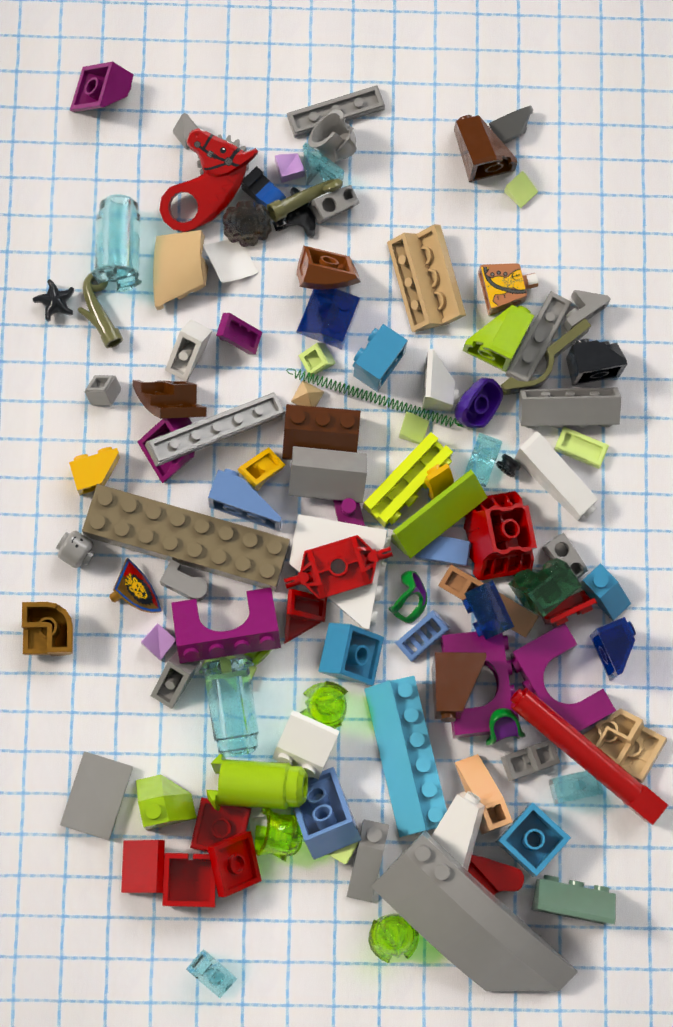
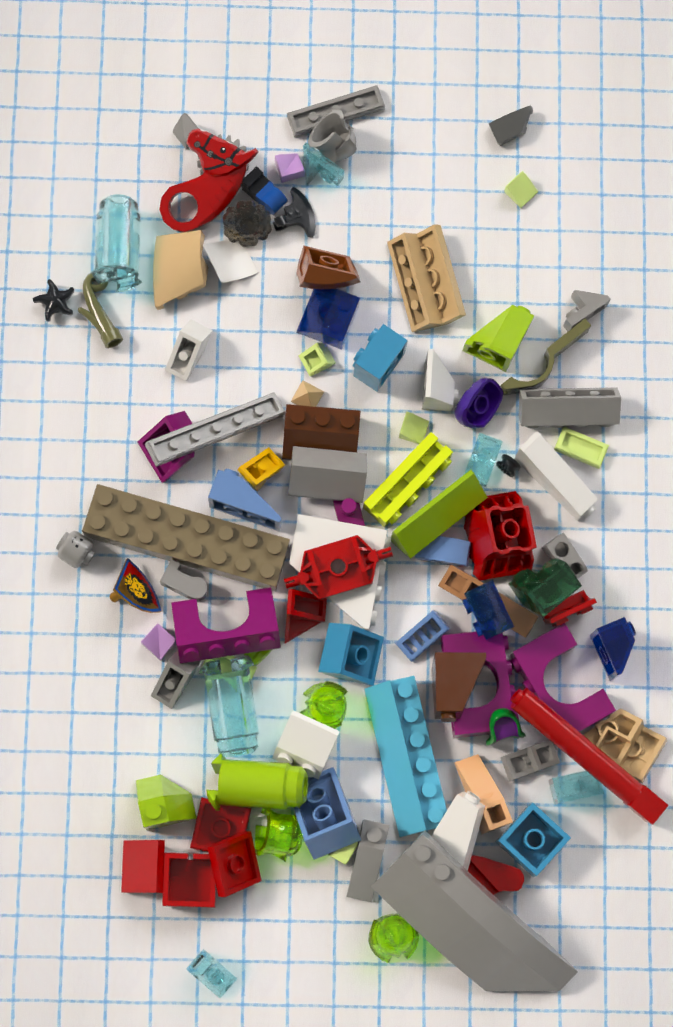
pearl gold brick [22,602,73,656] -> none
light grey tile [60,751,133,841] -> none
yellow slope [69,447,120,495] -> none
magenta slope [70,61,134,112] -> none
light grey slope [84,375,121,406] -> none
reddish brown slope [133,380,207,419] -> none
magenta tile [216,313,262,355] -> none
olive plant [267,178,343,222] -> none
green piece [286,368,464,427] -> none
light grey leg [309,185,360,225] -> none
green piece [389,571,427,623] -> none
yellow slope [424,463,454,500] -> none
reddish brown slope [454,115,518,182] -> none
torso [478,263,538,316] -> none
light grey tile [505,291,572,382] -> none
sand green slope [531,875,616,925] -> none
black slope [566,339,627,386] -> none
dark azure slope [579,563,631,621] -> none

